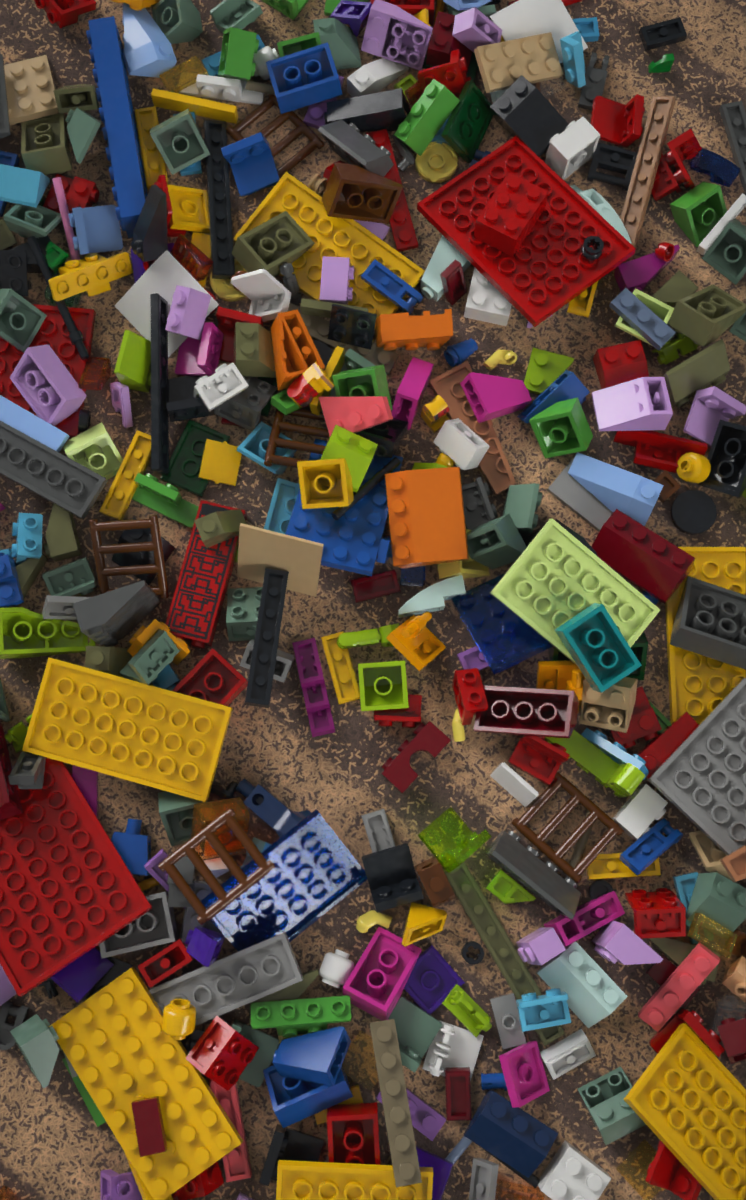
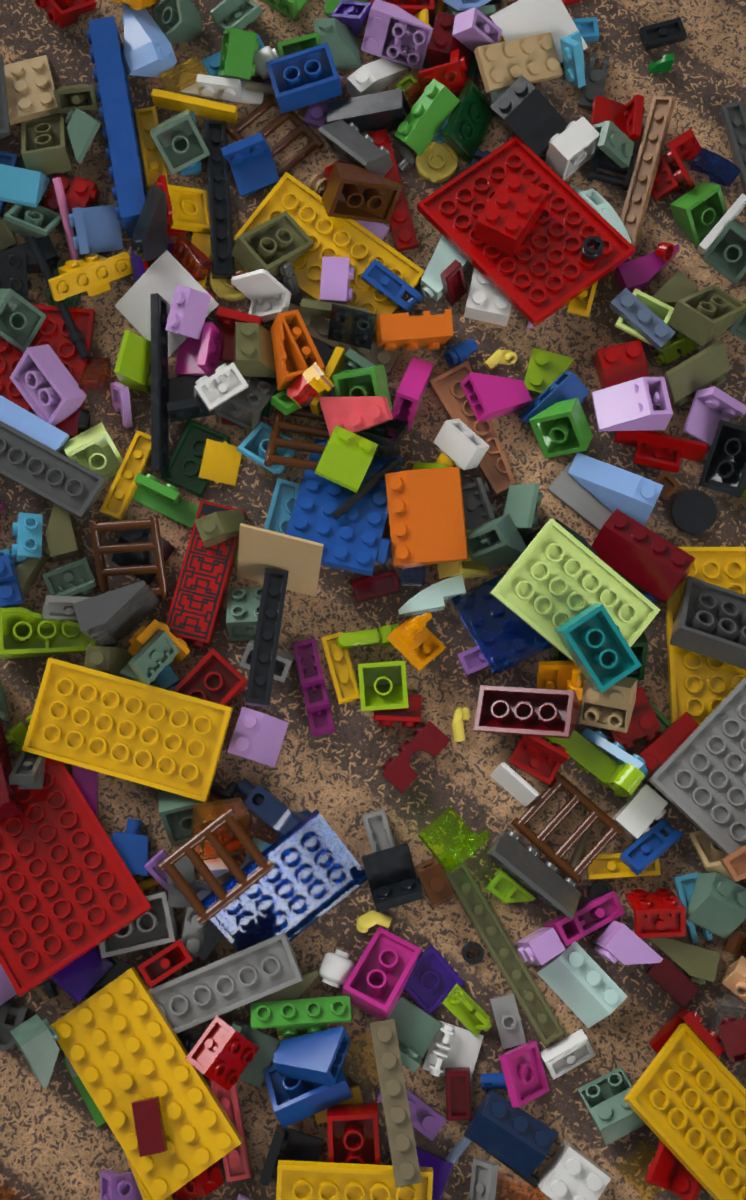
green tile [46,241,69,273] -> none
yellow head [162,999,196,1040] -> none
dark purple slope [185,925,226,967] -> none
yellow slope [297,458,354,509] -> none
yellow slope [402,902,447,947] -> none
yellow leg [421,395,450,433] -> none
red bracket [452,668,488,725] -> none
medium azure bracket [516,988,571,1032] -> none
coral plate [638,942,720,1032] -> none
yellow head [676,452,711,483] -> none
clear yellow tile [687,913,738,958] -> none
none -> lavender slope [227,707,289,768]
none -> sand green bracket [593,121,634,168]

